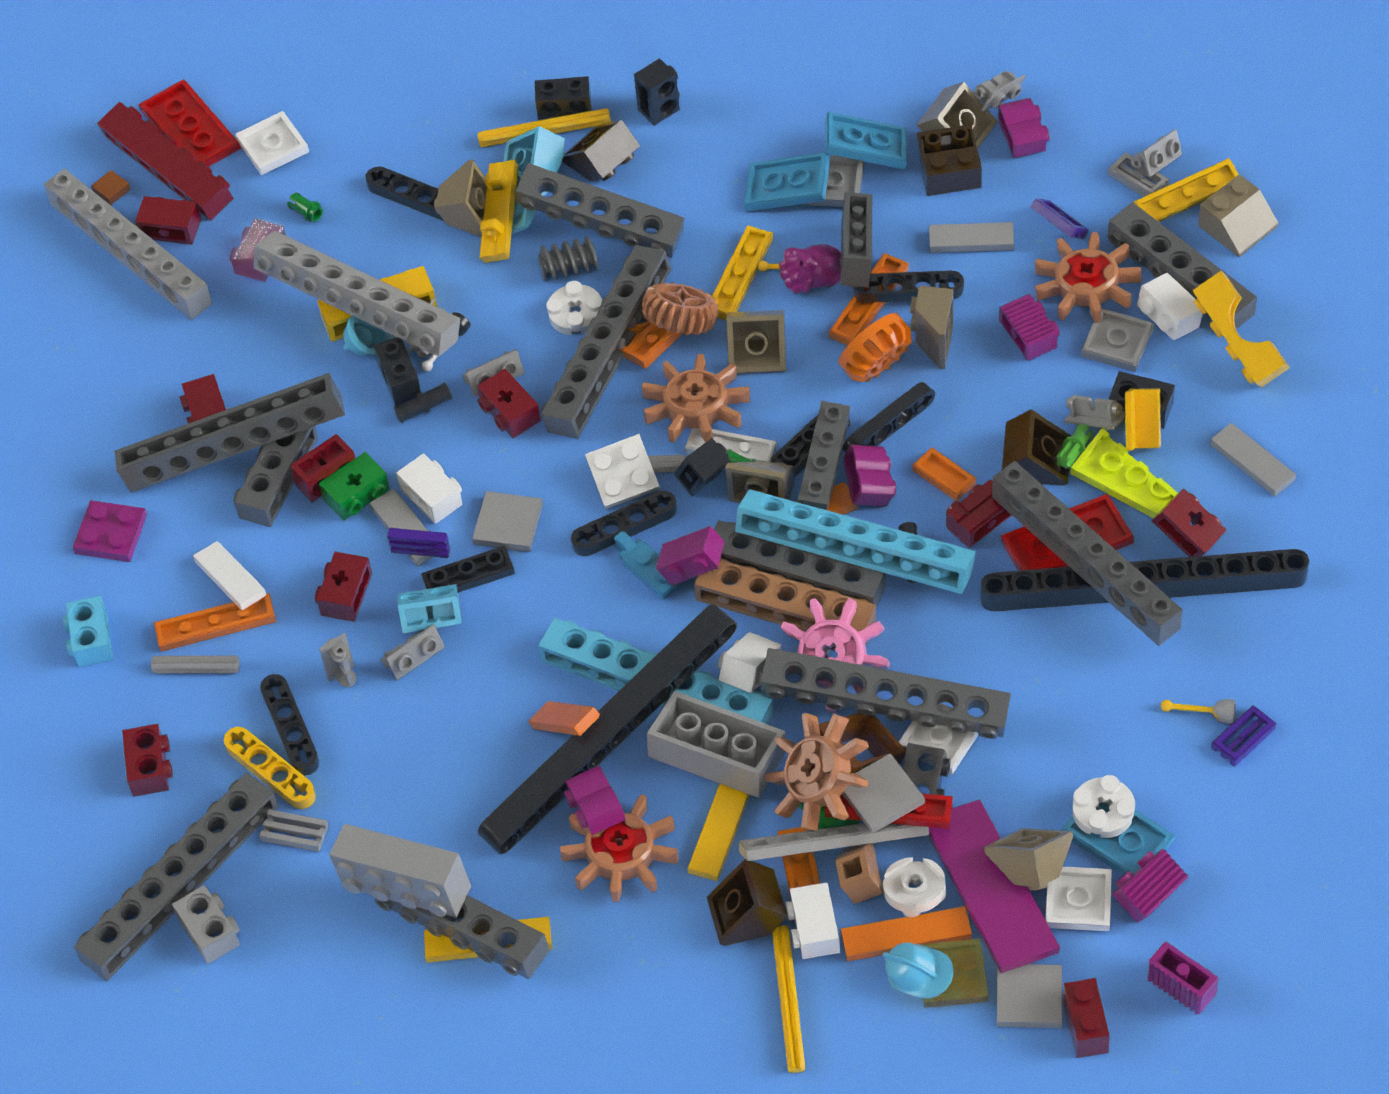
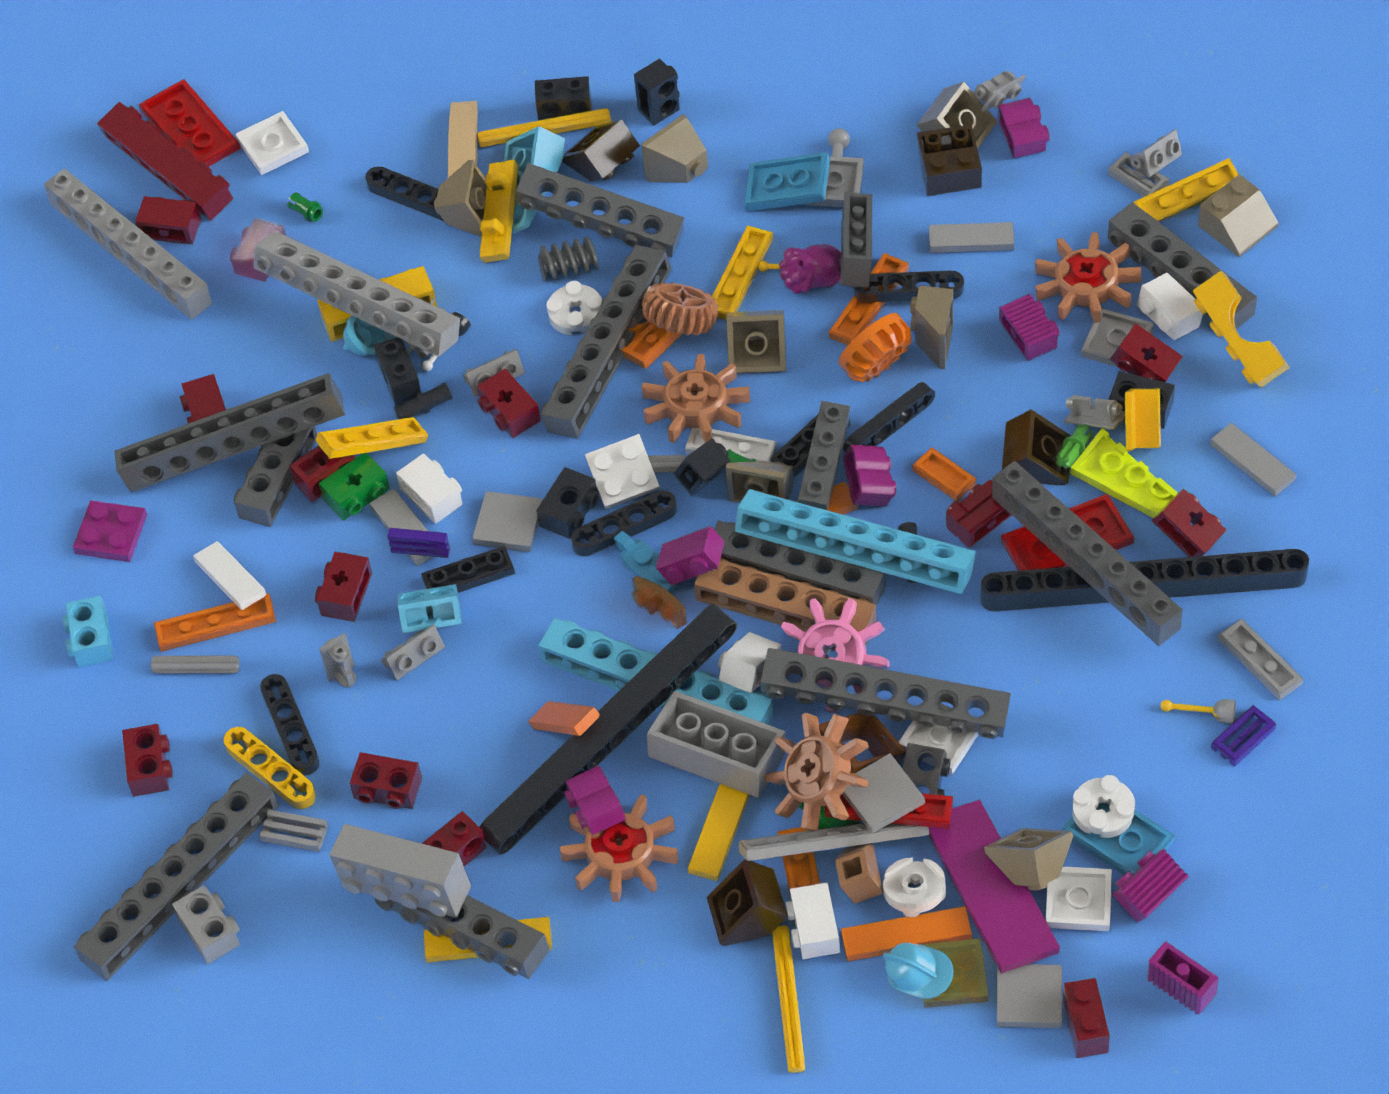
dark orange tile [91,170,131,205] -> none
dark azure tile [825,112,907,170] -> none
dark purple tile [1030,198,1089,239] -> none
none -> yellow tile [315,417,428,459]
none -> dark red brick [349,752,422,809]
none -> dark red brick [421,811,486,866]
none -> tan slope [448,101,479,178]
none -> black brick [536,467,599,539]
none -> clear orange slope [632,576,687,629]
none -> dark tan slope [642,114,708,183]
none -> dark red brick [1109,323,1183,382]
none -> light grey tile [1218,618,1303,701]

